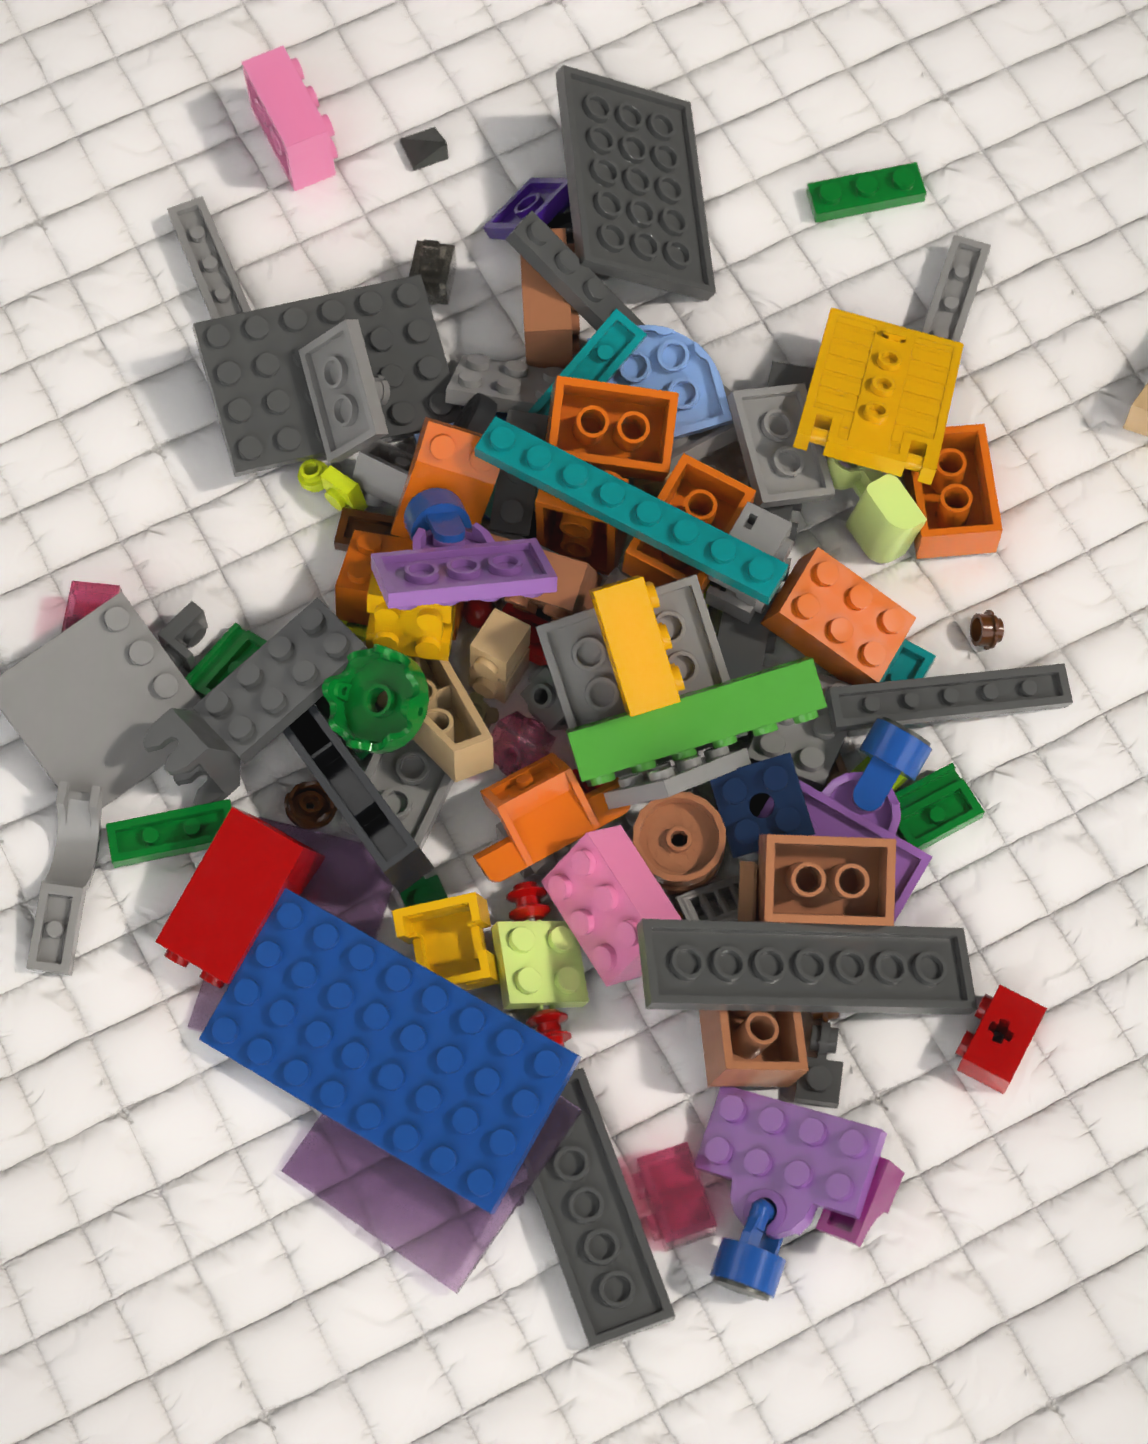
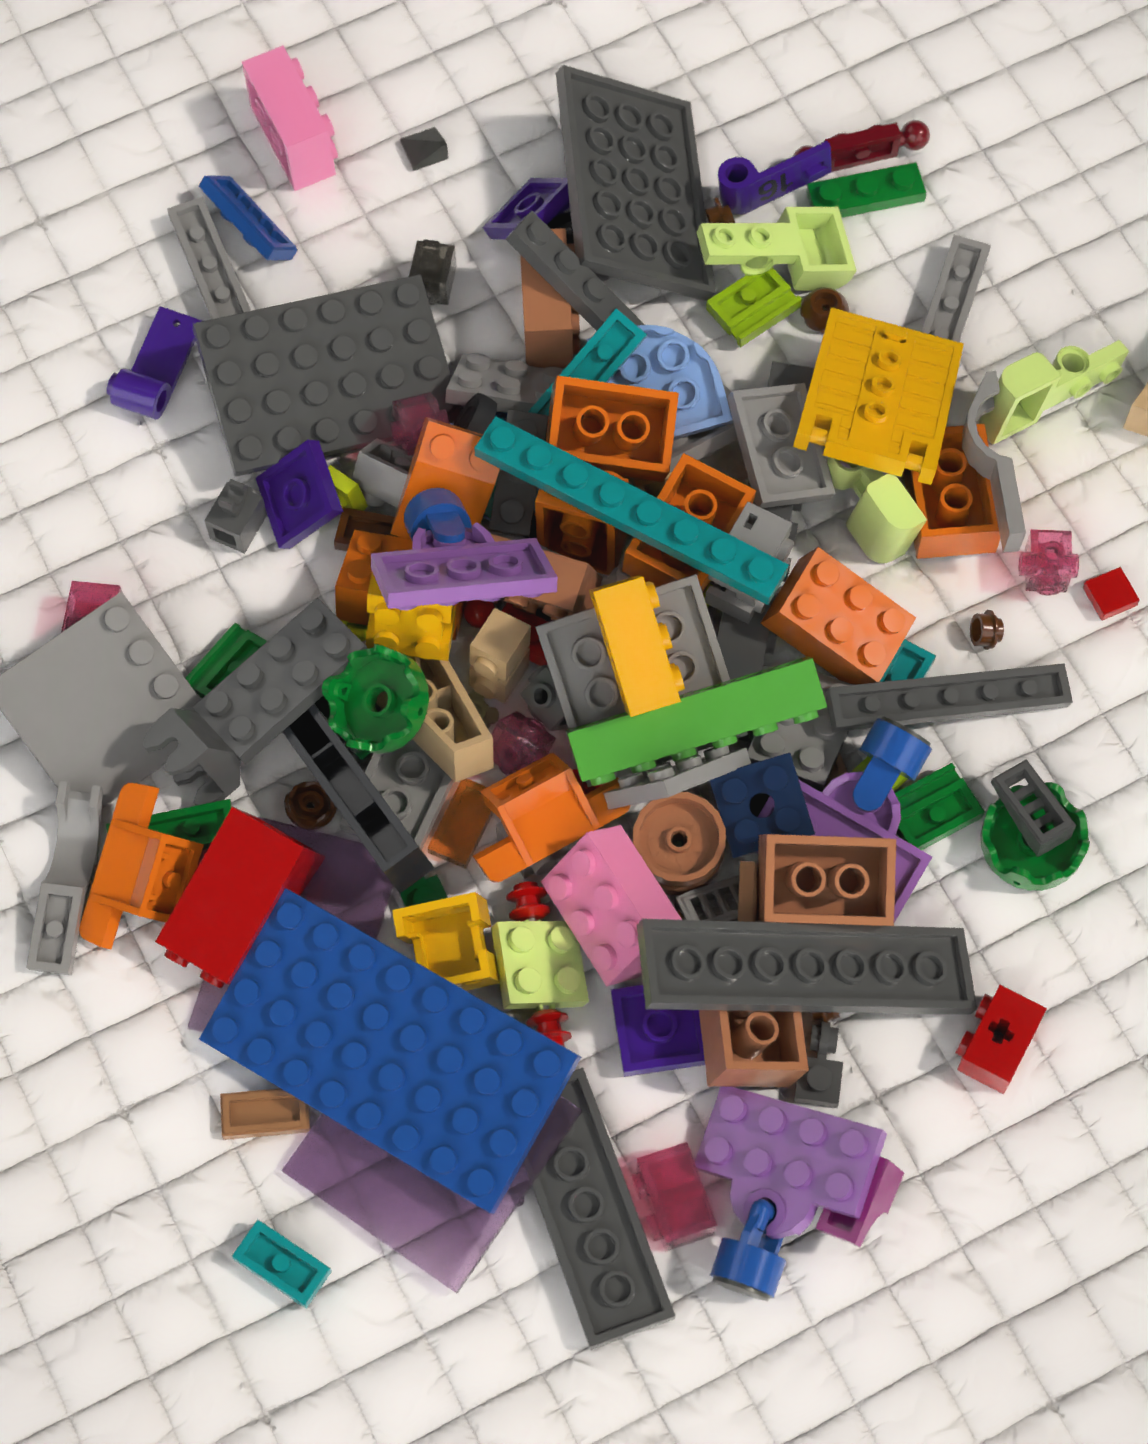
dark grey bracket [158,601,208,673] -> none
light grey plate [298,319,390,463] -> none
none -> orange plate [79,782,204,950]
none -> dark purple door [107,306,202,420]
none -> blue plate [198,176,298,260]
none -> dark grey brick [204,479,267,554]
none -> medium nougat tile [220,1088,311,1140]
none -> teal plate [231,1219,332,1309]
none -> dark purple plate [255,439,343,549]
none -> clear pink brick [390,392,450,456]
none -> clear orange tile [427,778,493,869]
none -> dark purple plate [610,985,705,1077]
none -> yellowish green plate [696,207,857,291]
none -> reddish brown plate [705,197,735,223]
none -> lime plate [706,267,802,348]
none -> dark purple door [718,141,832,215]
none -> dark red plate [793,120,930,172]
none -> reddish brown plate [800,288,849,334]
none -> light grey piece [962,371,1026,553]
none -> yellowish green plate [979,340,1129,445]
none -> green plate [980,782,1090,891]
none -> dark grey slope [991,759,1076,857]
none -> clear pink brick [1018,529,1079,596]
none -> red tile [1083,567,1140,621]

